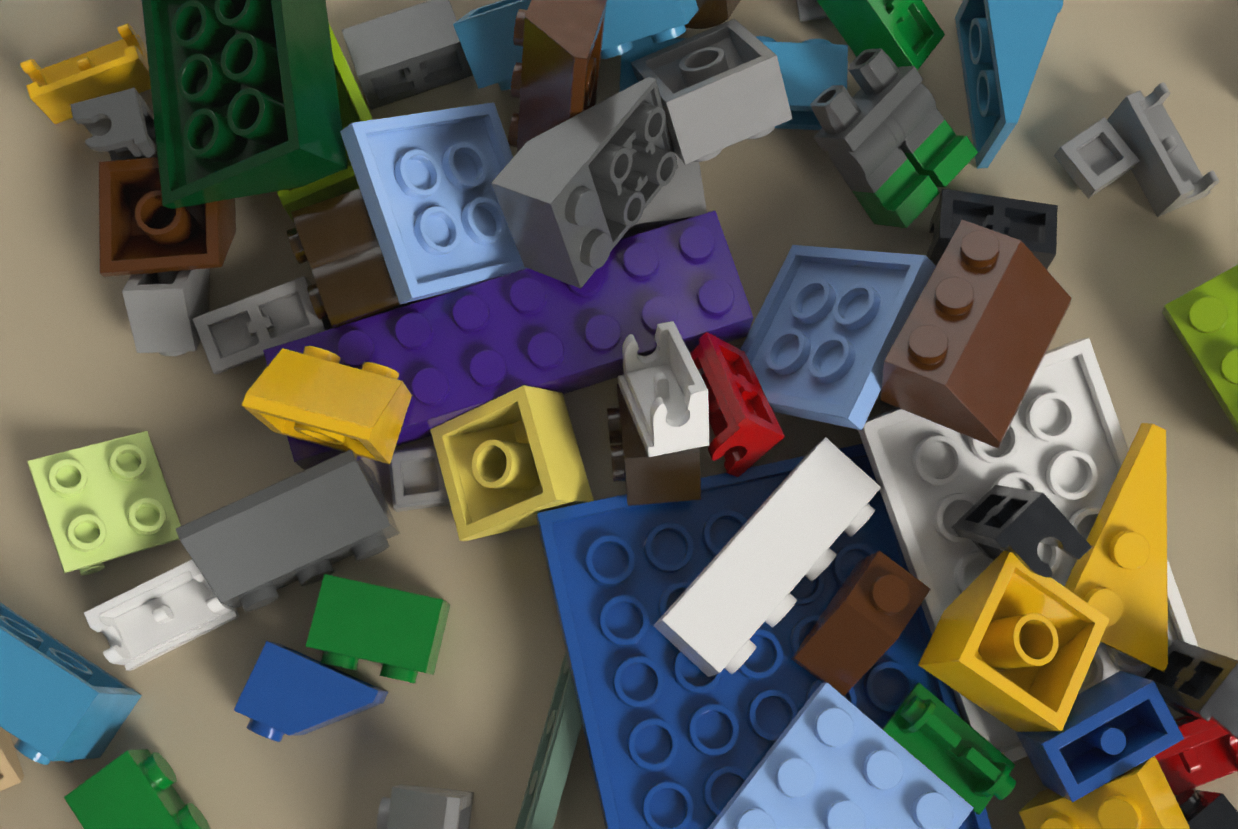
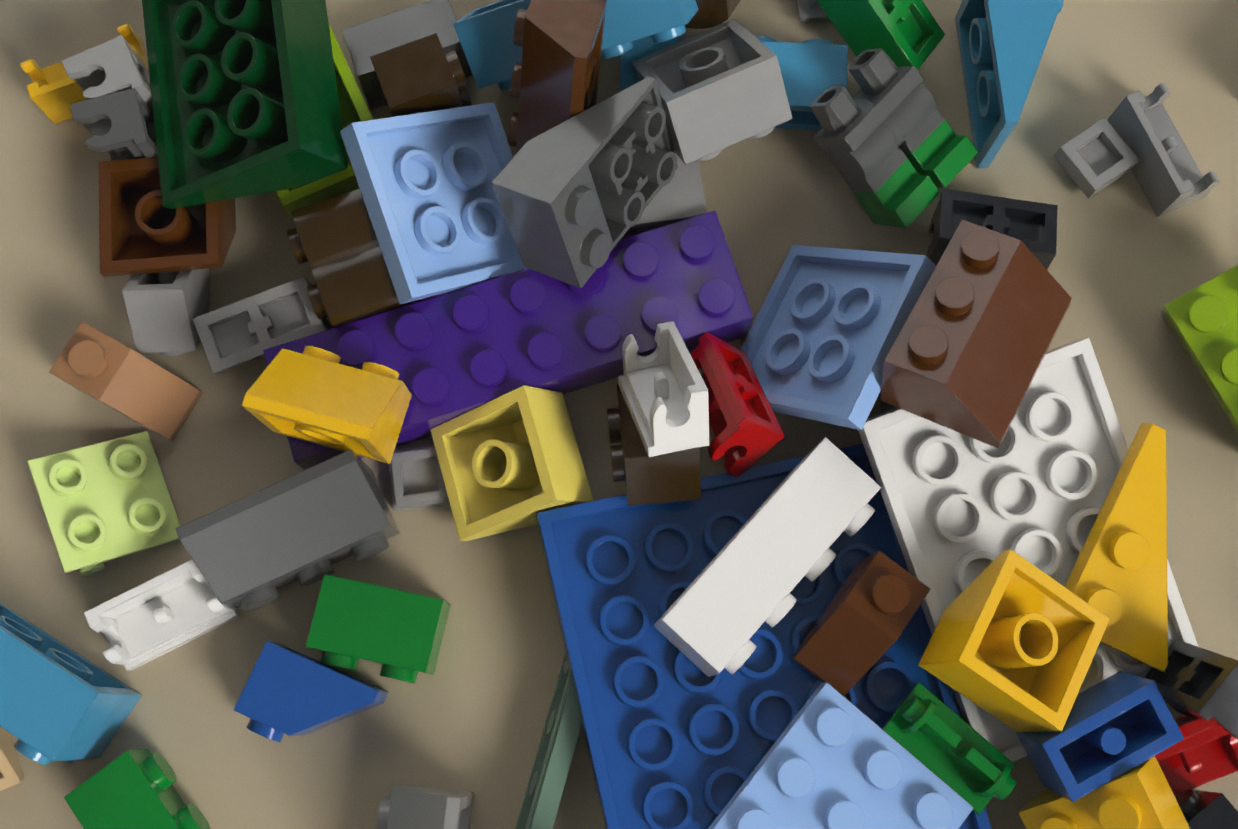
black hinge [951,485,1092,577] -> none
none -> medium nougat slope [49,321,203,442]
none -> light grey hinge [61,35,153,111]
none -> dark brown brick [370,33,472,117]

